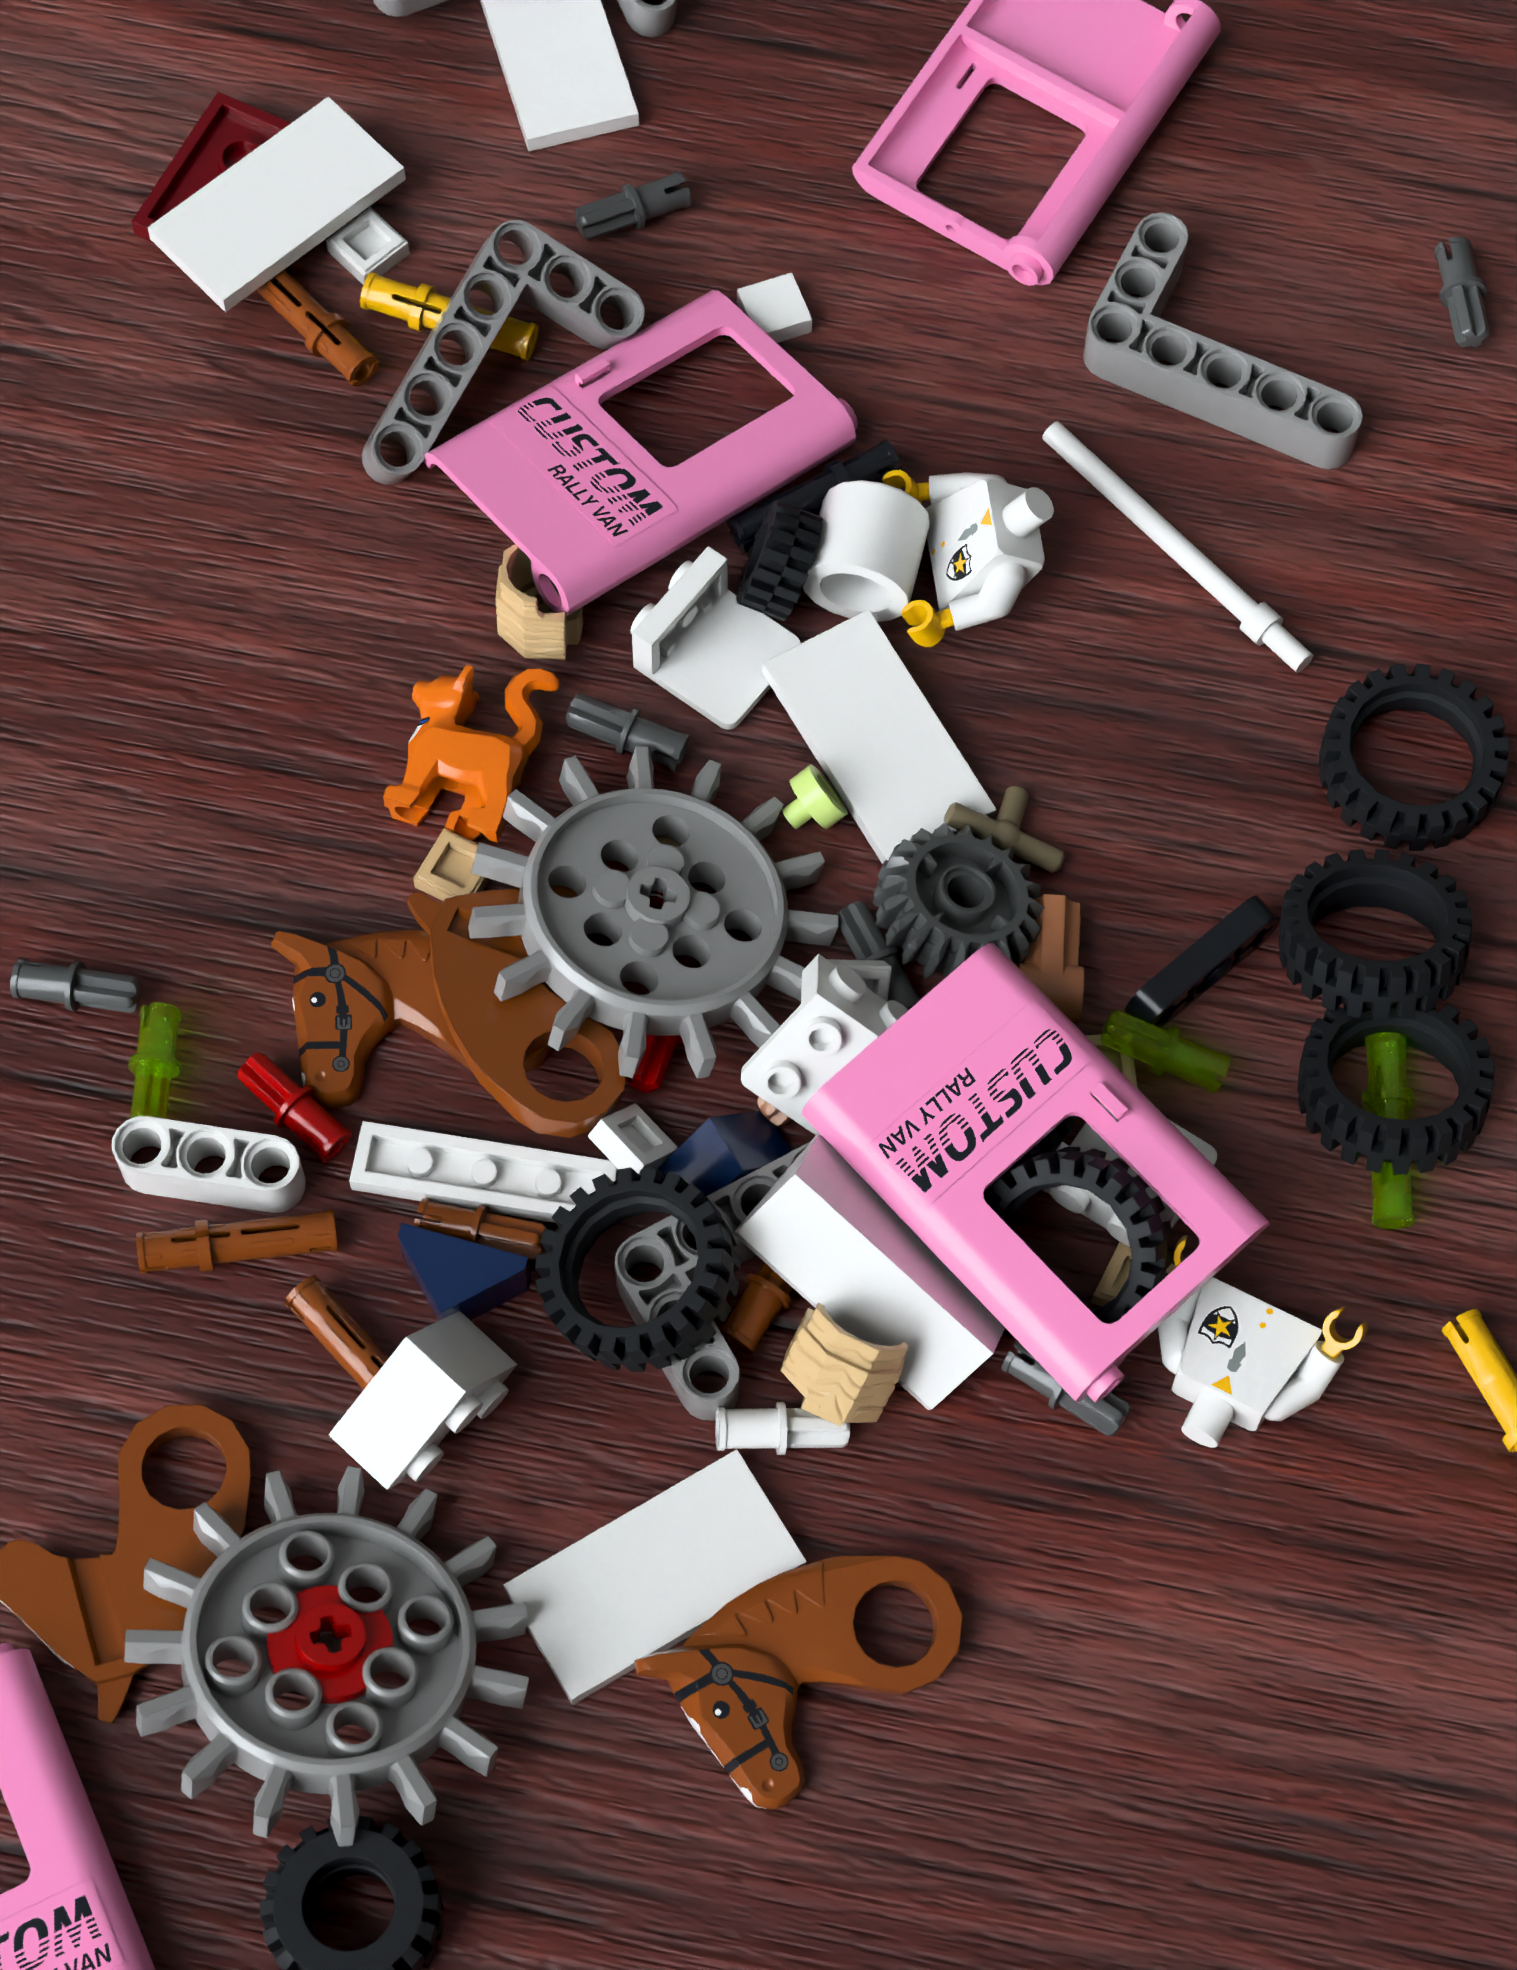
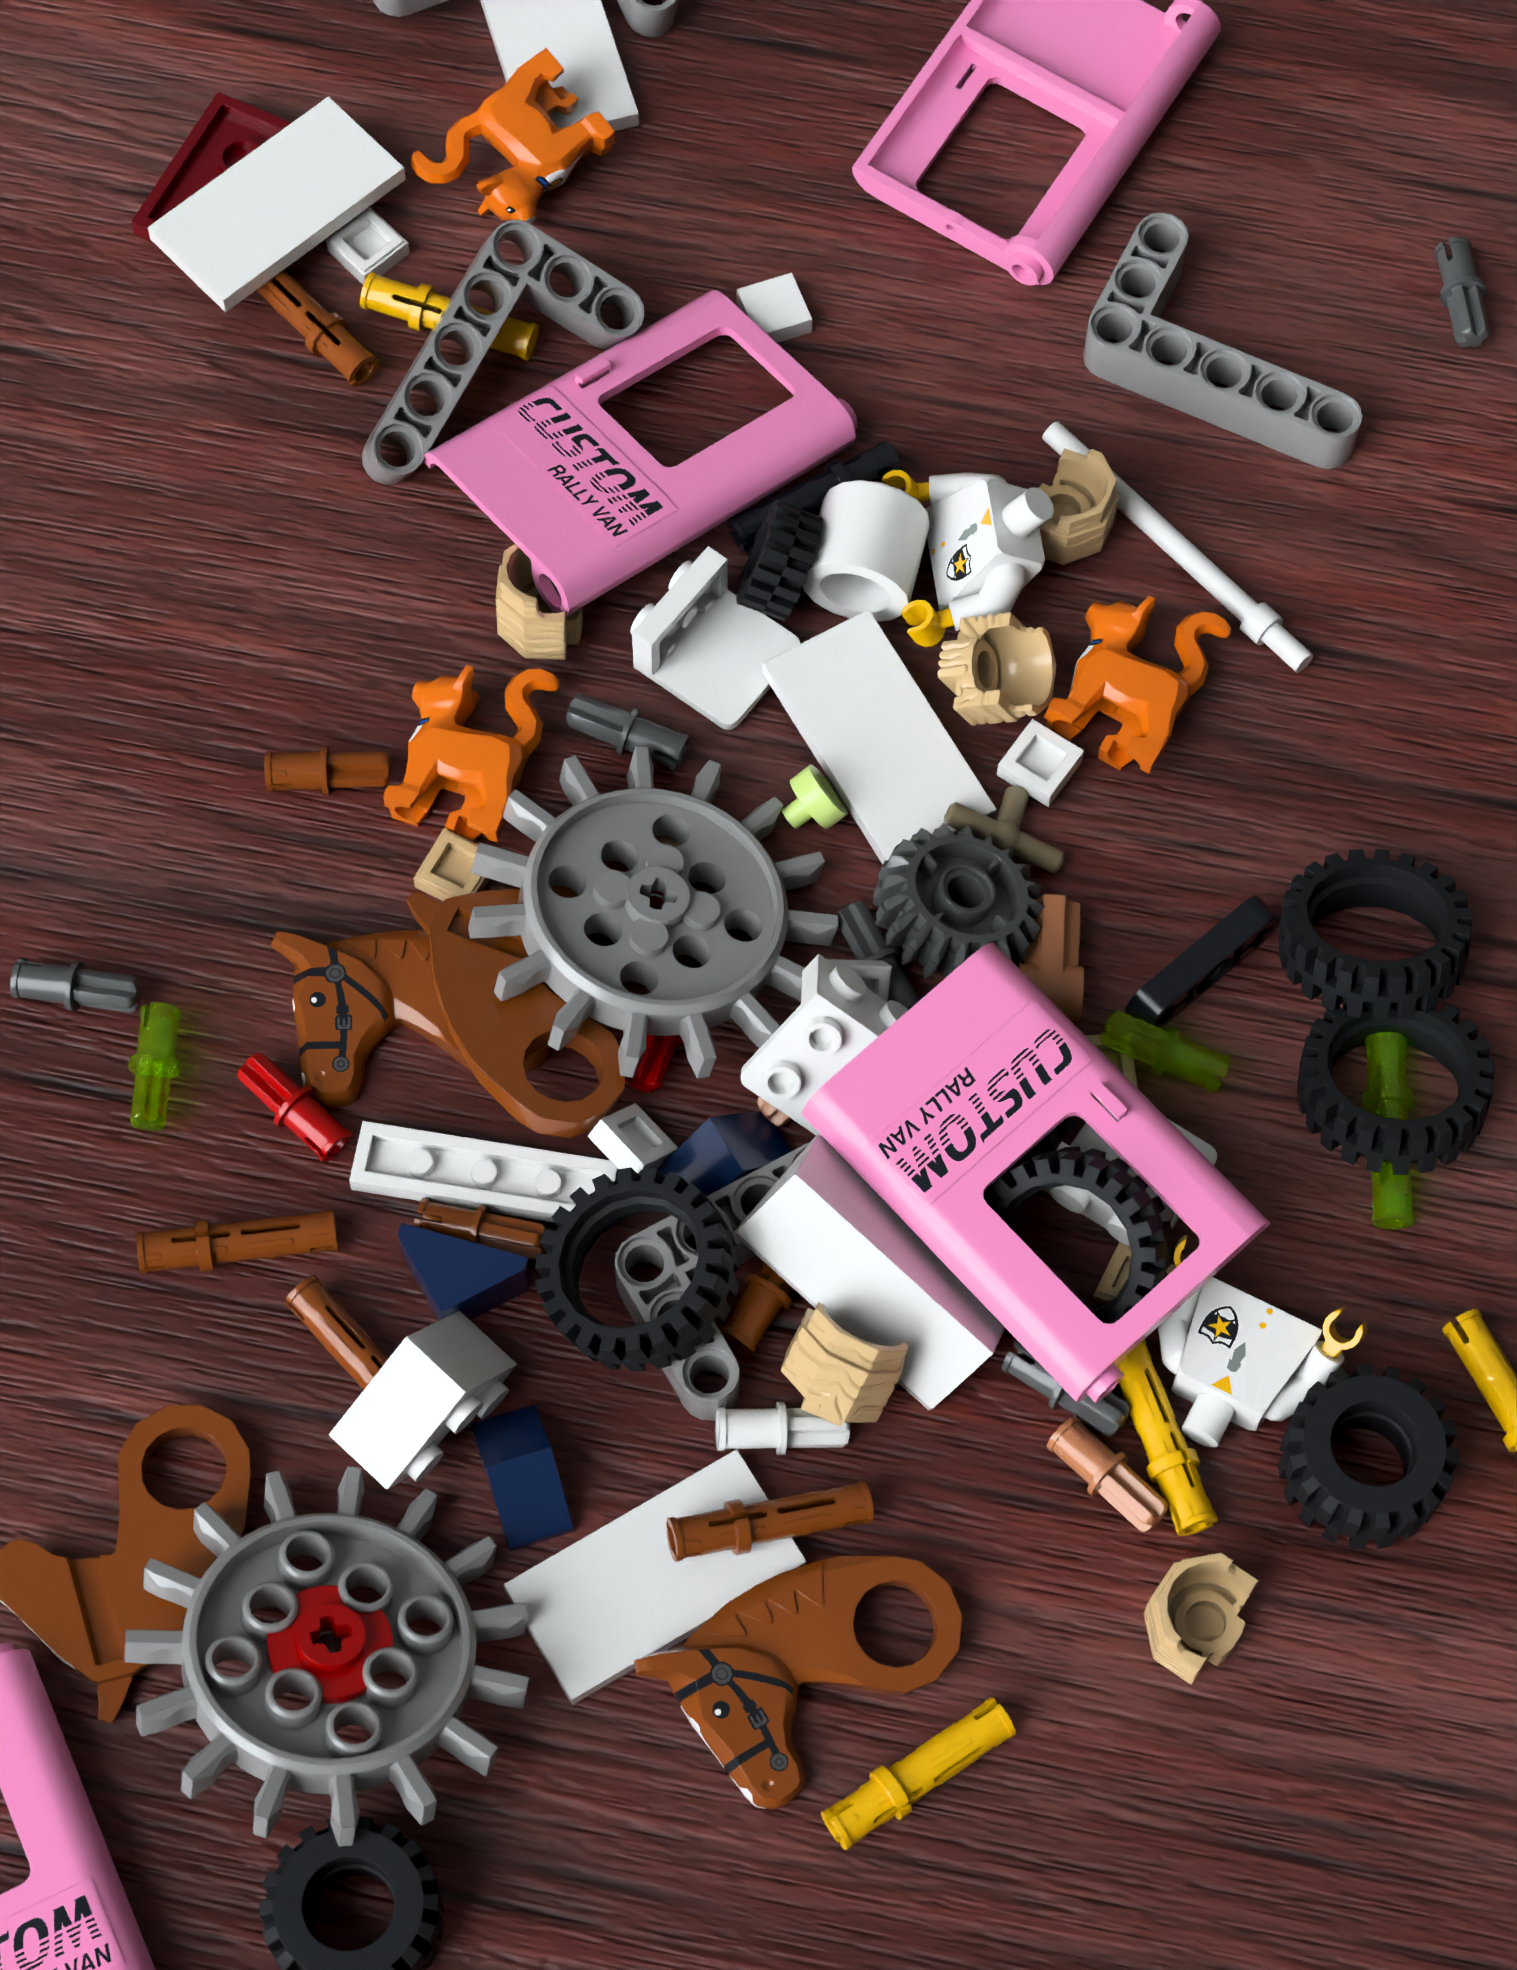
white beam [112,1116,306,1213] -> none
dark grey axle [574,171,691,240] -> none
black tyre [1318,663,1510,851] -> none
none -> dark orange axle [264,746,391,795]
none -> orange animal [410,48,615,225]
none -> dark blue slope [471,1405,574,1552]
none -> dark orange pin [666,1480,874,1562]
none -> yellow pin [821,1697,1016,1850]
none -> tan hair [938,612,1057,725]
none -> white plate [997,719,1084,807]
none -> tan hair [1039,448,1120,565]
none -> orange animal [1044,595,1231,774]
none -> nougat axle [1046,1416,1168,1532]
none -> yellow pin [1118,1339,1218,1537]
none -> tan hair [1144,1553,1259,1685]
none -> black tyre [1278,1364,1459,1550]

